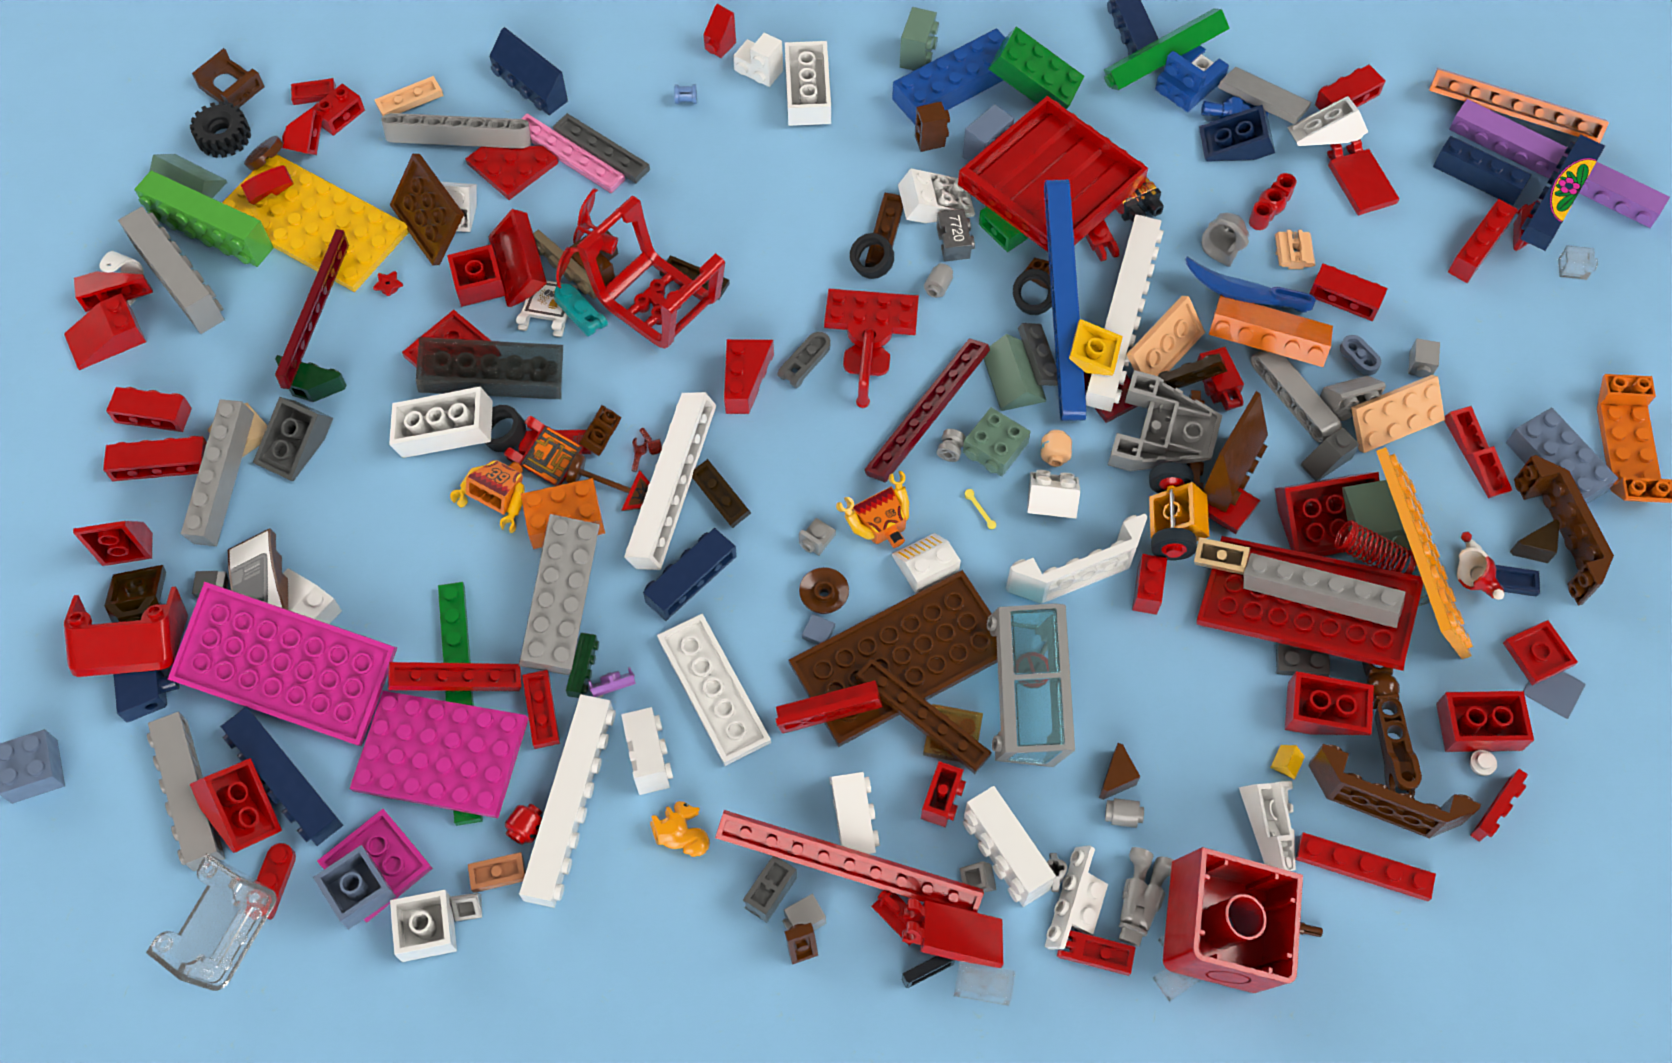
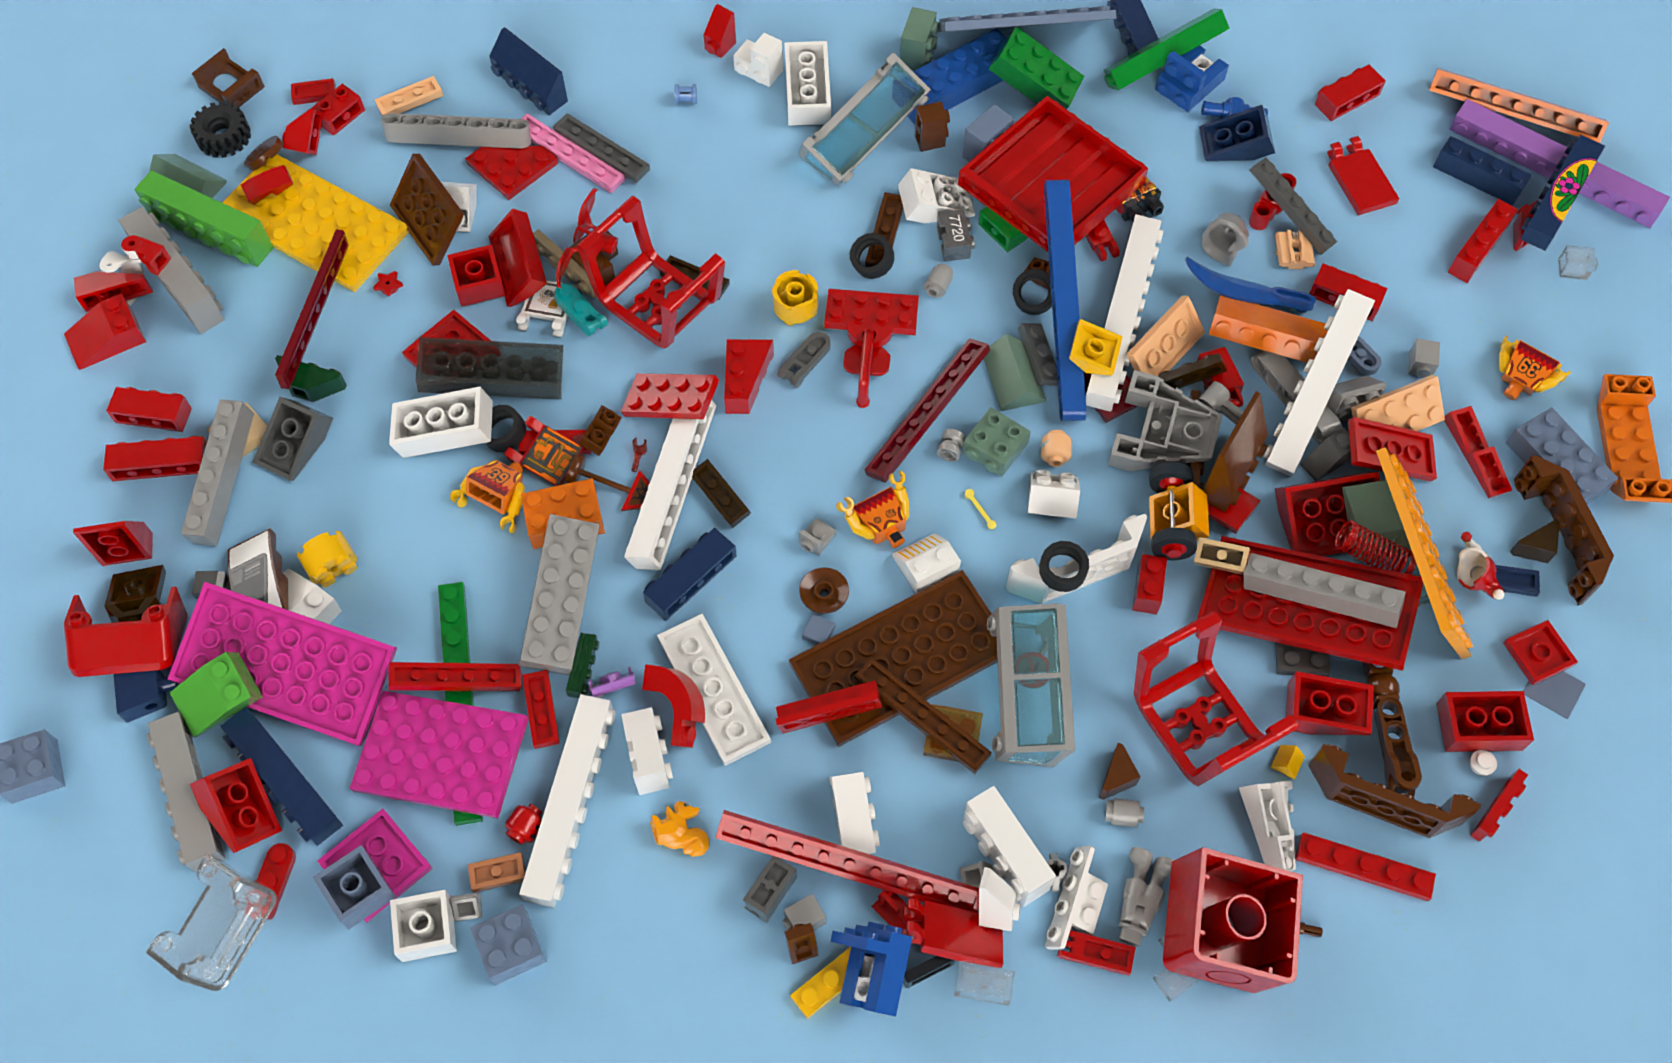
clear red hand [639,428,662,455] -> none
red brick [921,761,966,828] -> none
light grey tile [1218,67,1312,124] -> none
white slope [1287,96,1368,146] -> none
none -> red leg [121,235,171,276]
none -> bright green slope [170,652,263,738]
none -> yellow brick [297,531,358,588]
none -> sand blue brick [470,905,547,985]
none -> plate [621,373,719,419]
none -> red arch [642,664,705,748]
none -> yellow brick [772,270,818,326]
none -> yellow plate [790,947,851,1019]
none -> clear light blue windscreen [799,52,931,186]
none -> blue brick [830,921,912,1017]
none -> sand blue plate [938,6,1116,32]
none -> white slope [979,867,1021,931]
none -> black tyre [1039,541,1089,592]
none -> red windscreen [1134,611,1299,786]
none -> light grey axle [1198,381,1243,424]
none -> dark grey plate [1250,157,1337,255]
none -> white brick [1263,289,1375,477]
none -> red plate [1348,417,1437,482]
none -> torso [1499,336,1571,400]

